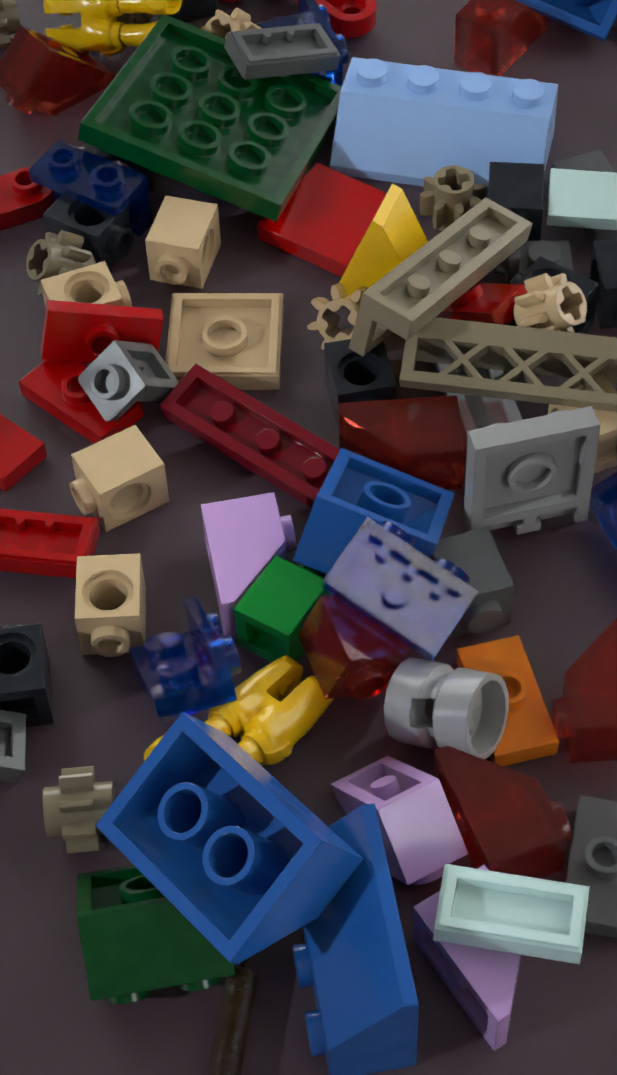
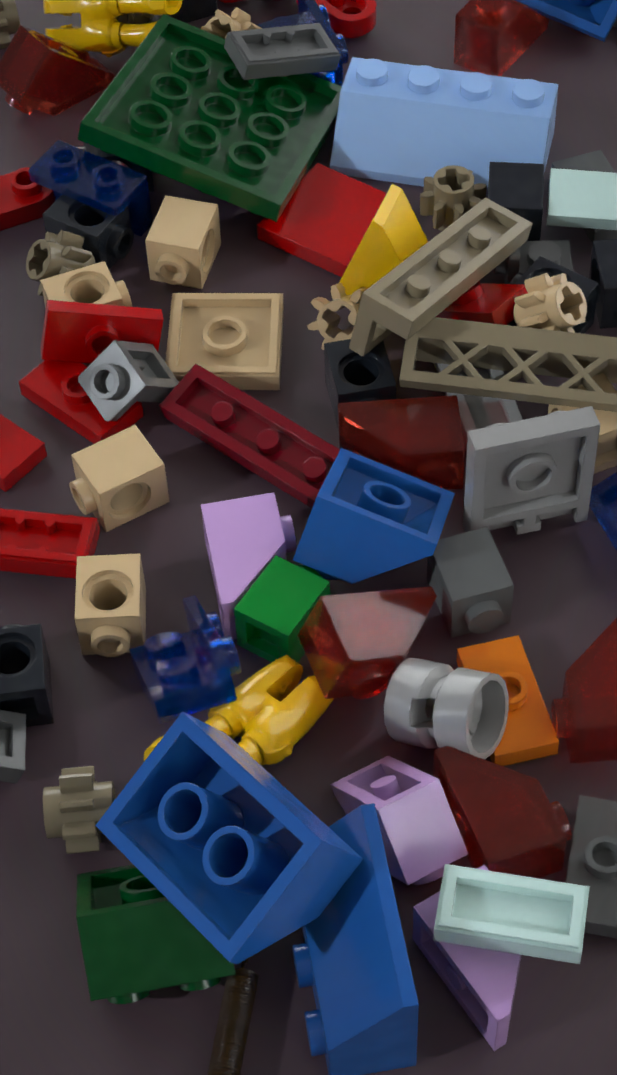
clear blue bracket [321,517,479,661] -> none

